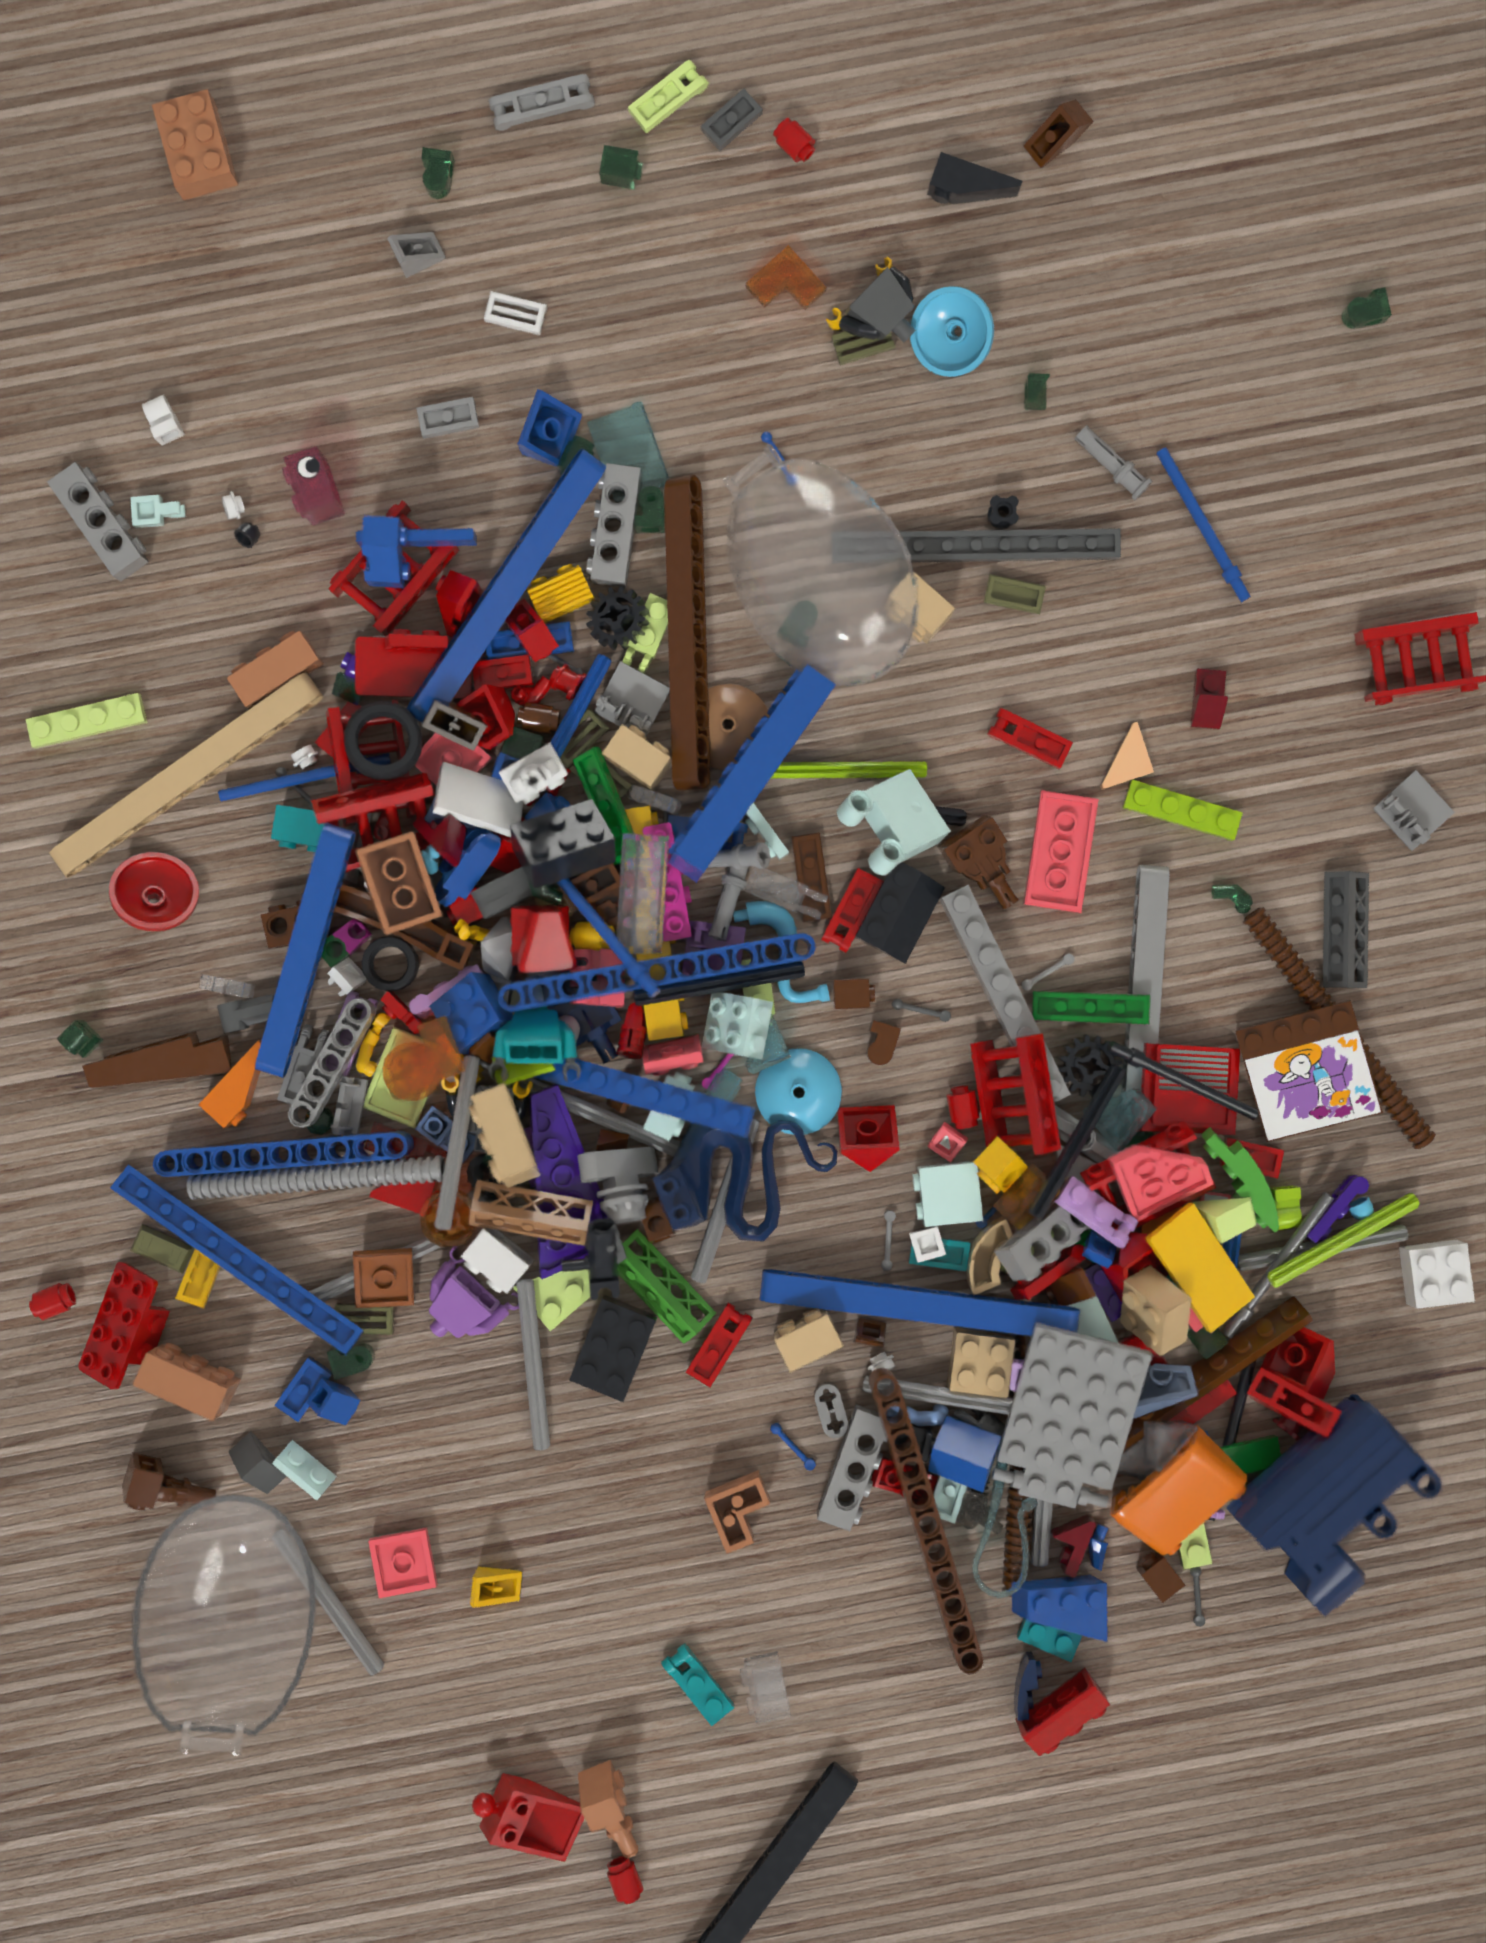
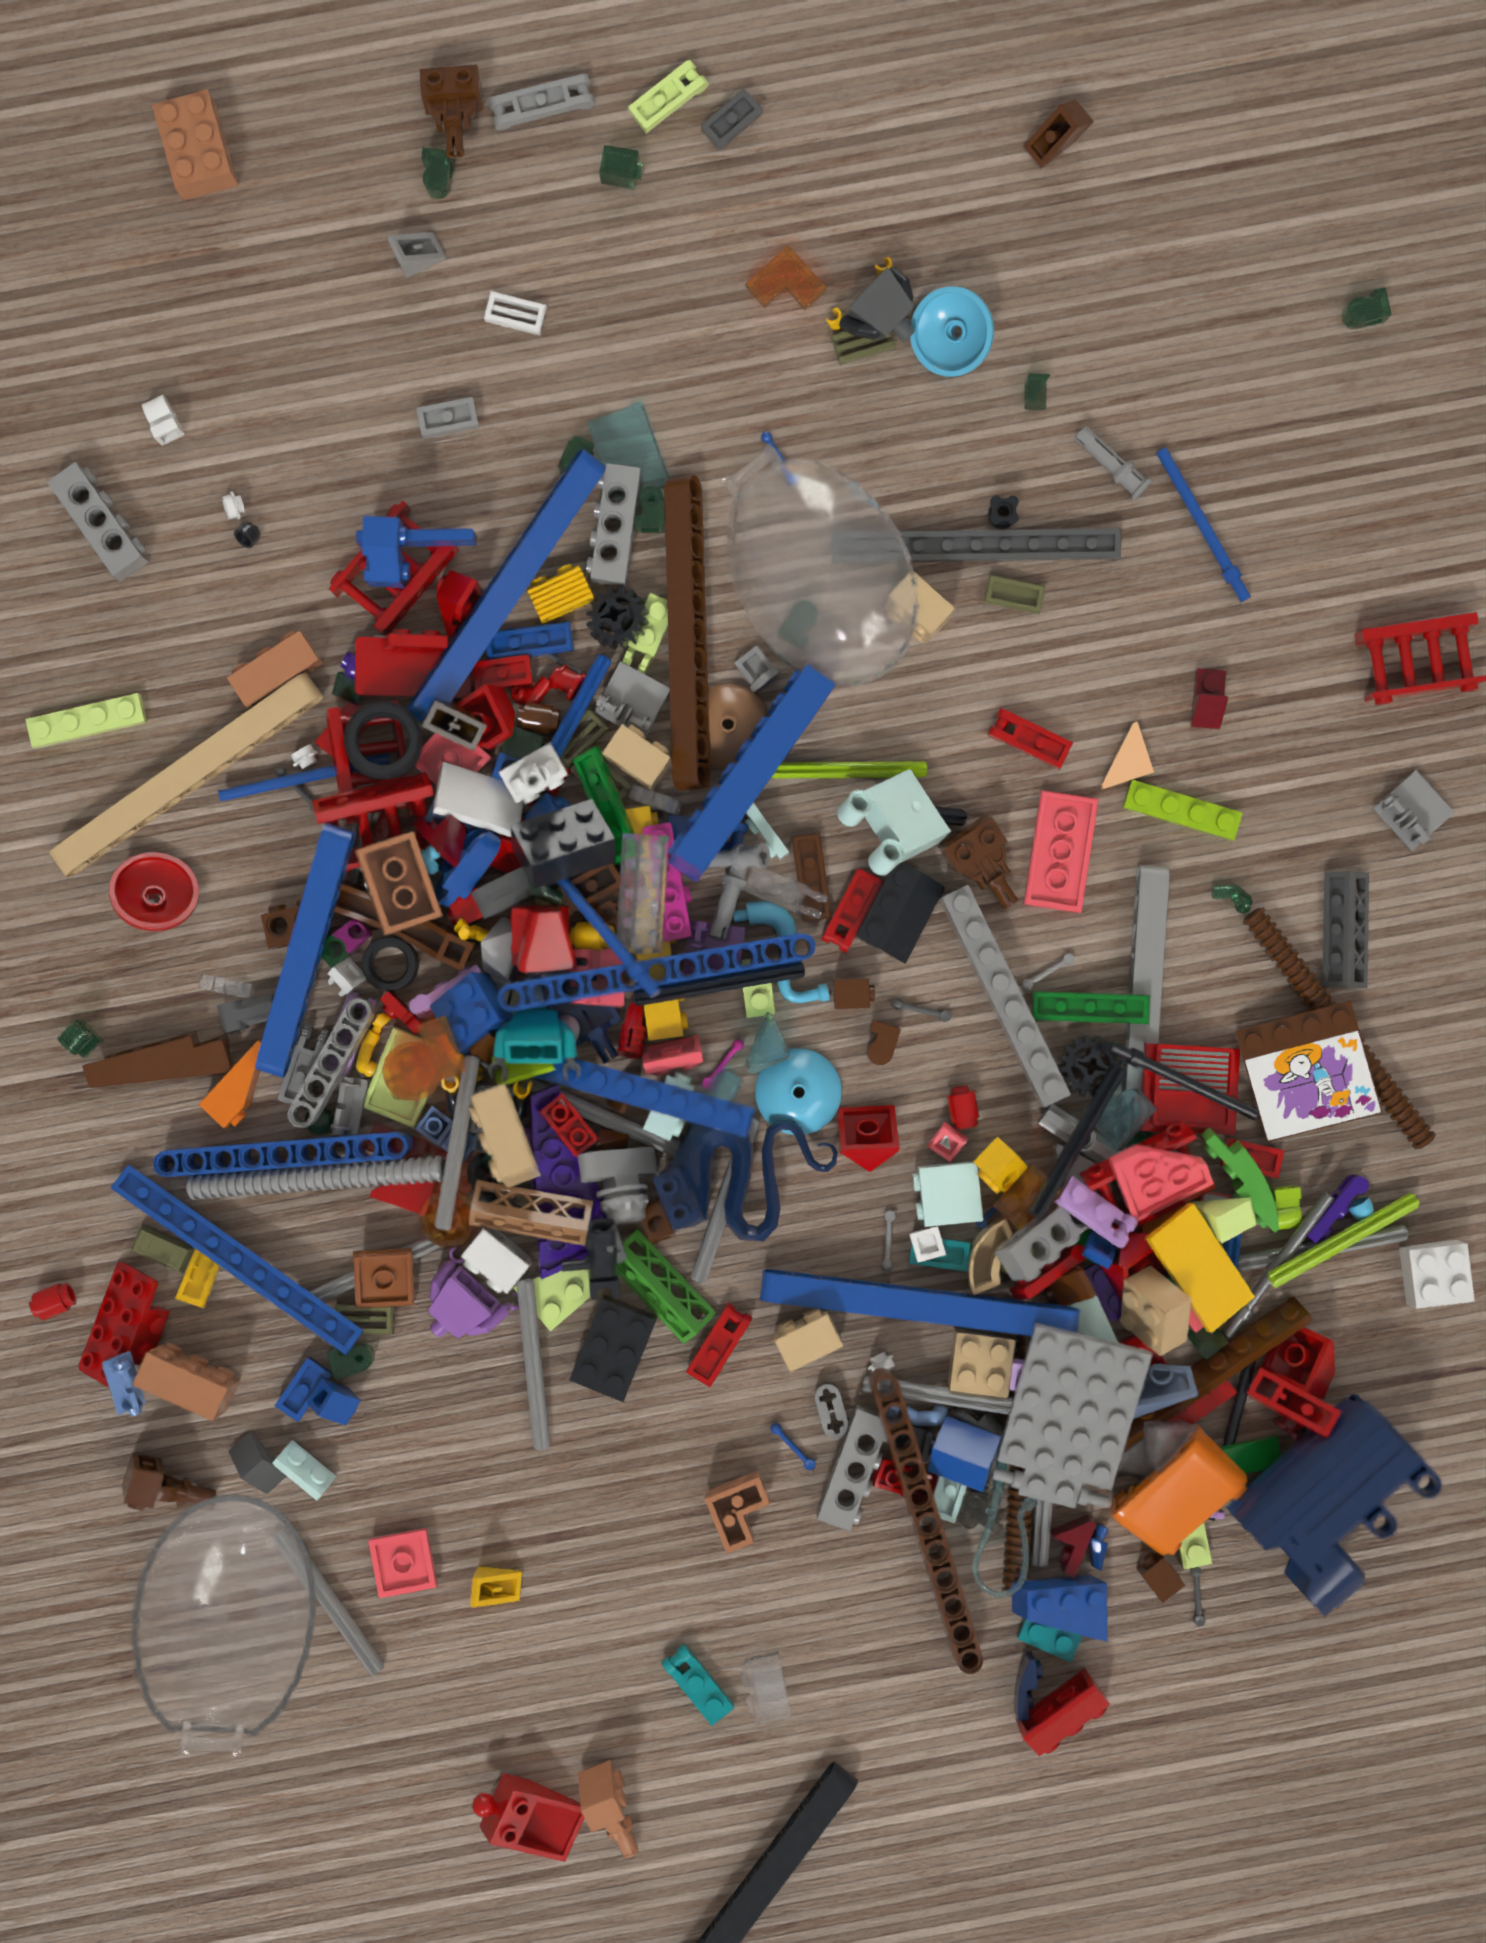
light aqua plate [131,495,185,528] -> none
teal brick [271,804,325,853] -> none
clear pink brick [282,446,346,525] -> none
red slope [505,599,559,662] -> none
blue slope [518,389,582,468] -> none
red brick [607,1856,644,1904] -> none
light aqua brick [701,992,773,1059] -> none
red brick [773,118,816,163] -> none
reddish brown slope [853,1318,886,1348] -> none
black slope [927,152,1023,204] -> none
red fence [970,1033,1062,1155] -> none
none -> medium blue hinge [102,1351,146,1416]
none -> reddish brown brick [420,65,483,158]
none -> red slope [539,1093,599,1158]
none -> light grey tile [734,645,780,693]

